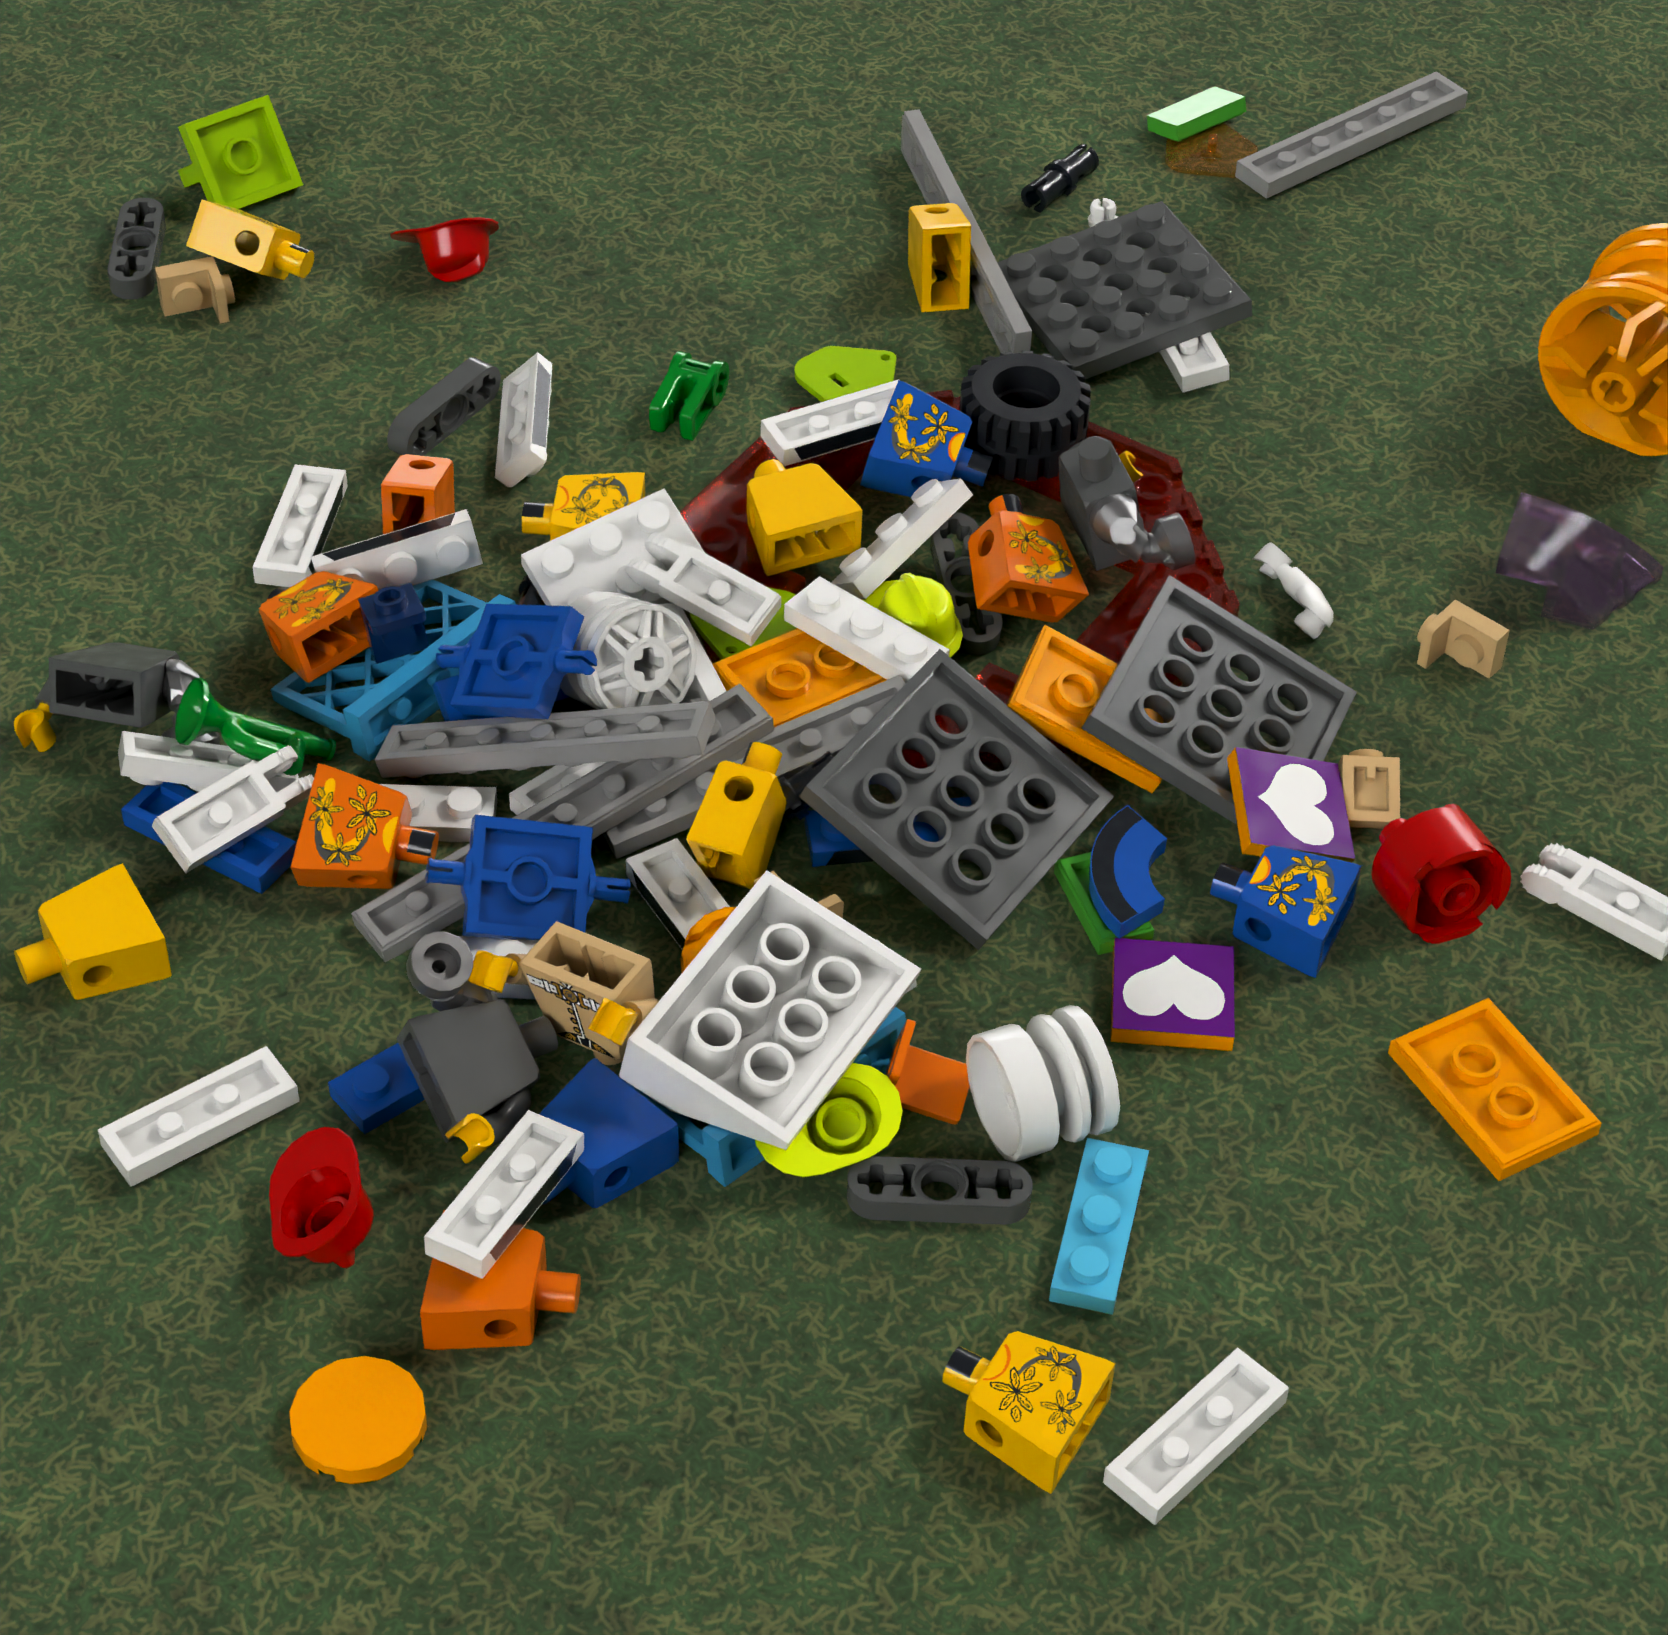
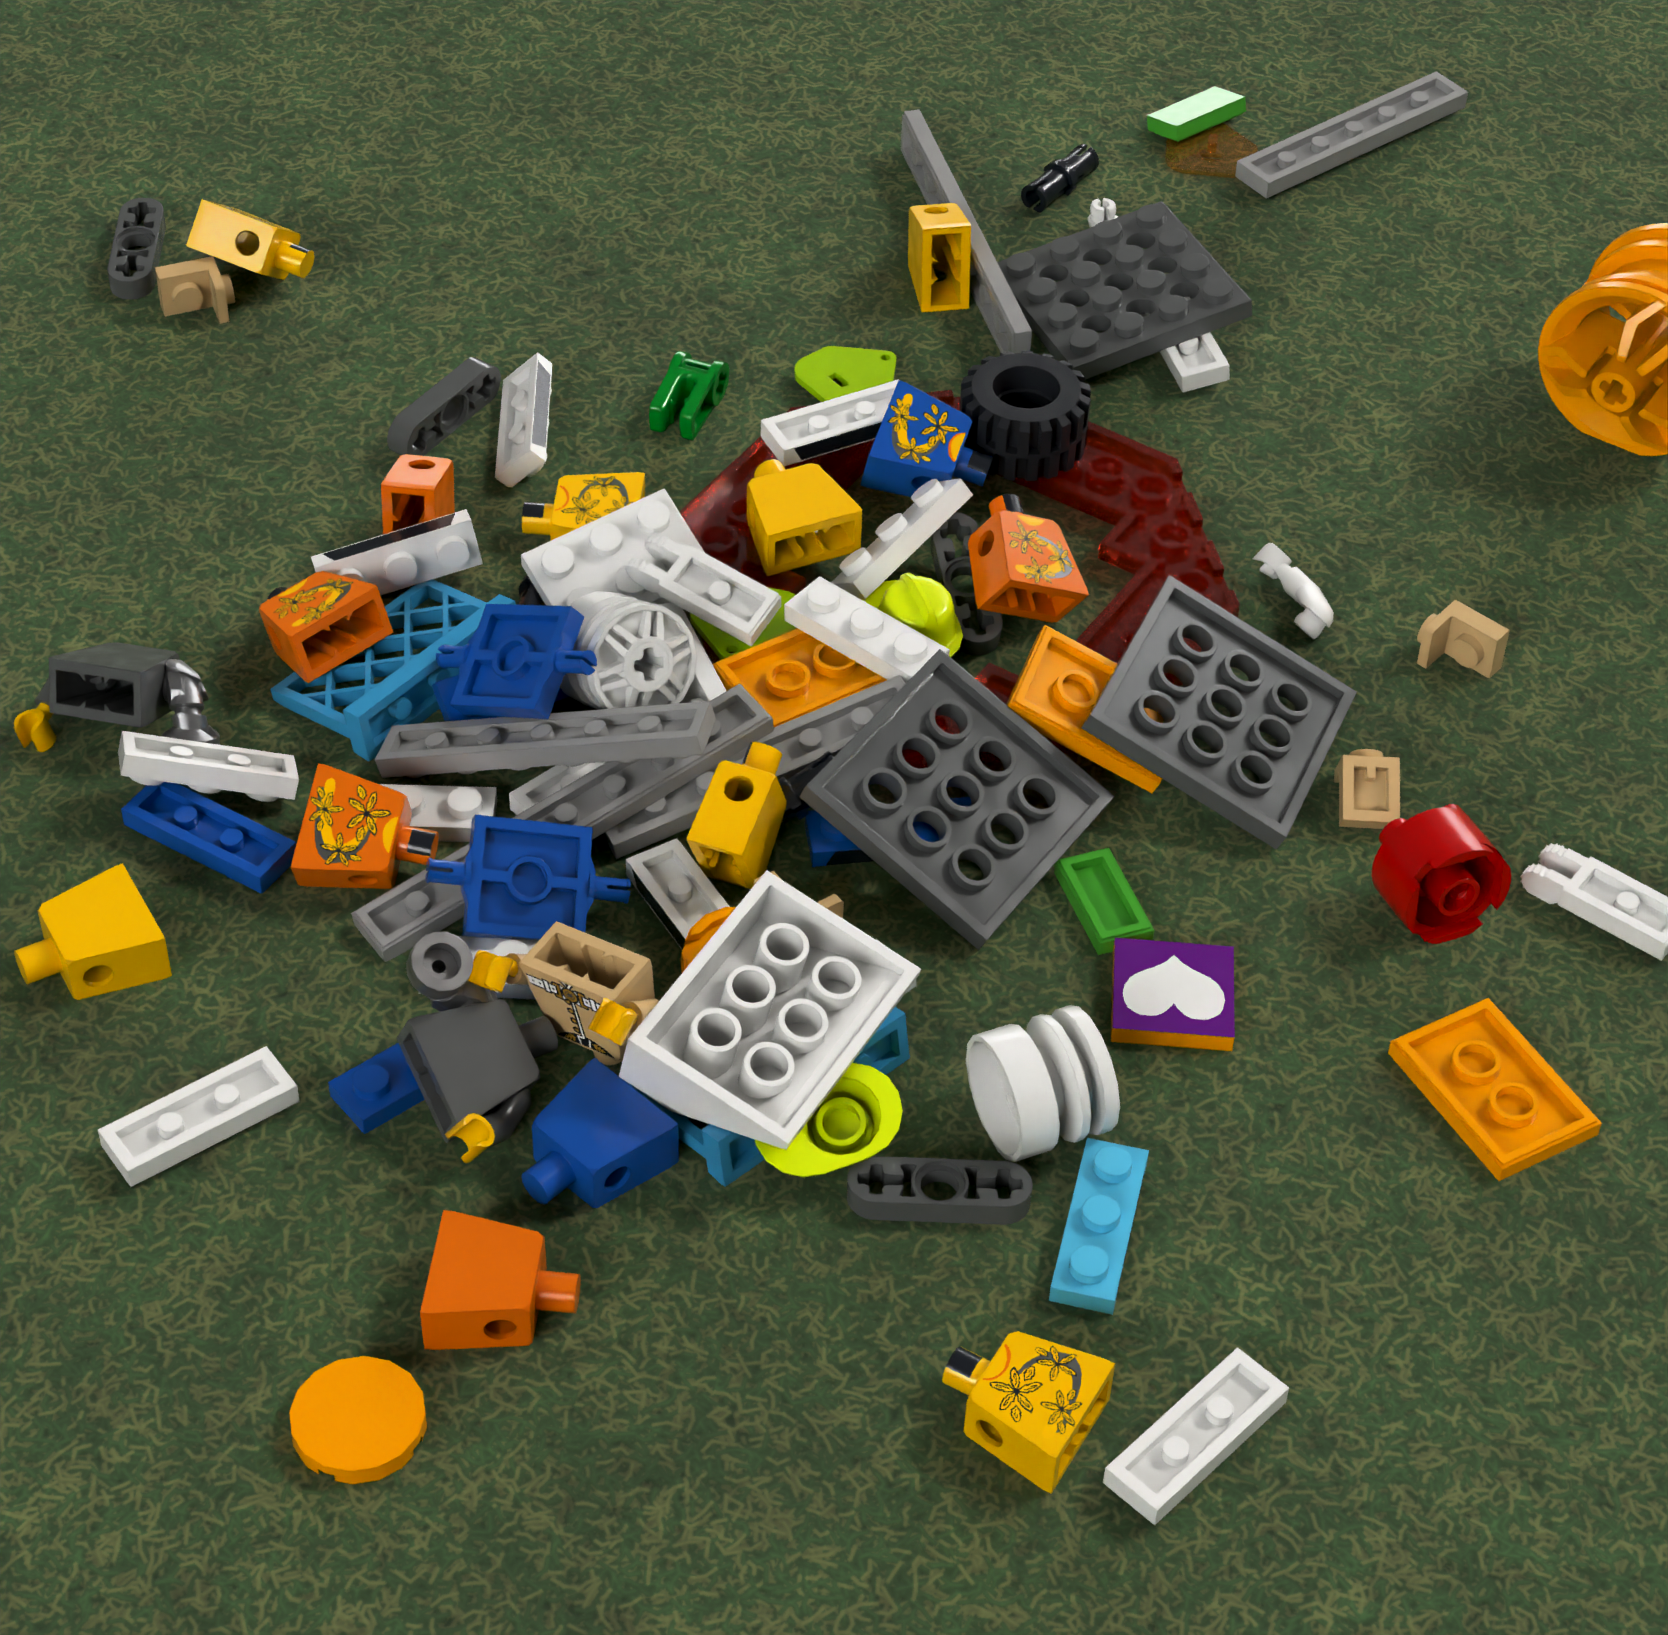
white hinge [152,745,314,873] -> none
green piece [175,678,336,776] -> none
lime bracket [178,95,303,209] -> none
white plate [253,464,348,587] -> none
red piece [269,1127,374,1269] -> none
dark blue bracket [358,583,429,664] -> none
red piece [390,217,499,282] -> none
white plate [424,1110,584,1279] -> none
orange bracket [885,1019,970,1125] -> none
torso [1058,436,1195,571] -> none
blue tile [1089,805,1167,939] -> none
blue torso [1210,845,1361,978] -> none
tile [1227,747,1355,863] -> none
clear purple slope [1495,492,1664,630] -> none

